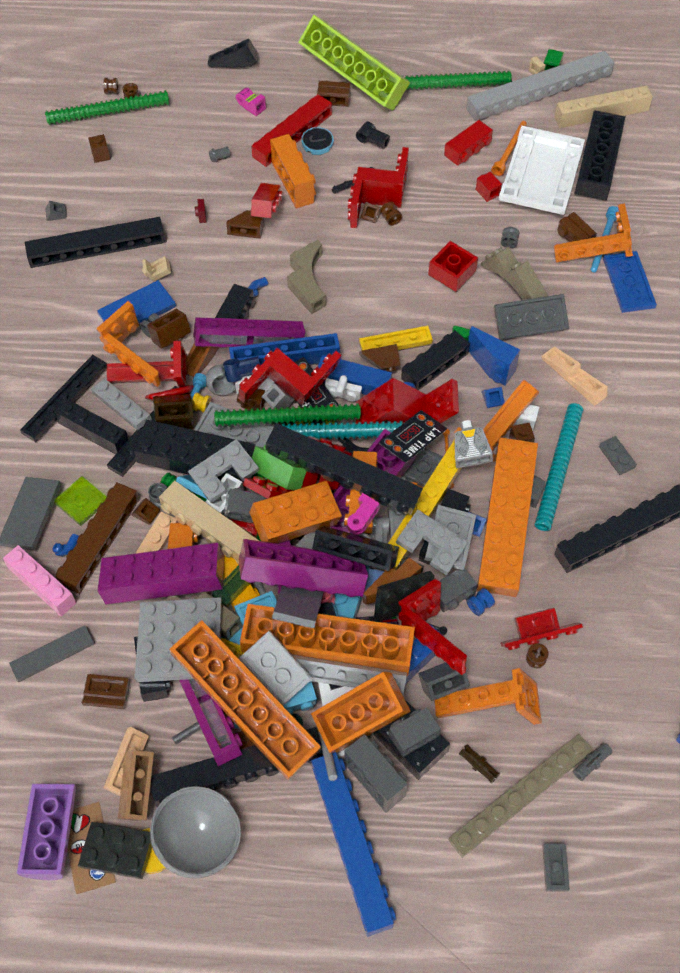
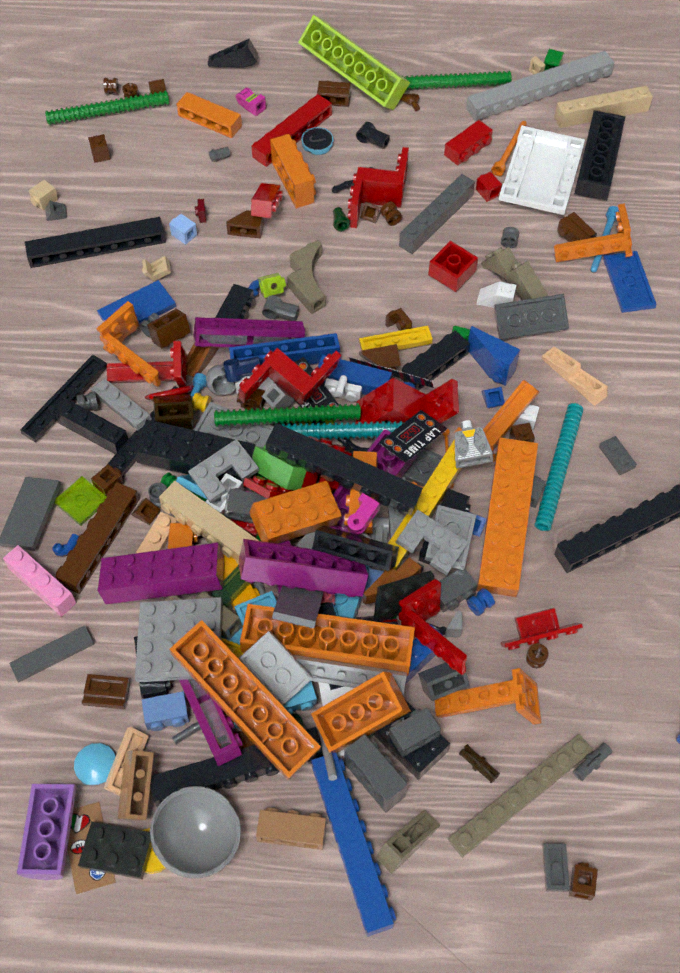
none -> tan brick [29,180,58,210]
none -> medium azure dish [74,743,116,785]
none -> dark grey wheel [77,391,99,410]
none -> reddish brown brick [91,464,123,498]
none -> medium blue brick [142,691,189,731]
none -> reddish brown slope [148,79,166,94]
none -> light blue brick [169,214,197,245]
none -> orange brick [177,92,242,138]
none -> medium nougat brick [256,808,326,850]
none -> lime brick [258,273,286,298]
none -> dark grey piece [262,295,299,321]
none -> dark green cone [333,207,350,231]
none -> black sticker [349,357,434,388]
none -> dark tan slope [376,810,440,874]
none -> reddish brown bracket [385,308,412,331]
none -> dark grey brick [399,174,475,254]
none -> reddish brown animal [400,93,420,111]
none -> light grey slope [445,610,462,637]
none -> white slope [477,281,517,308]
none -> reddish brown brick [569,862,598,901]

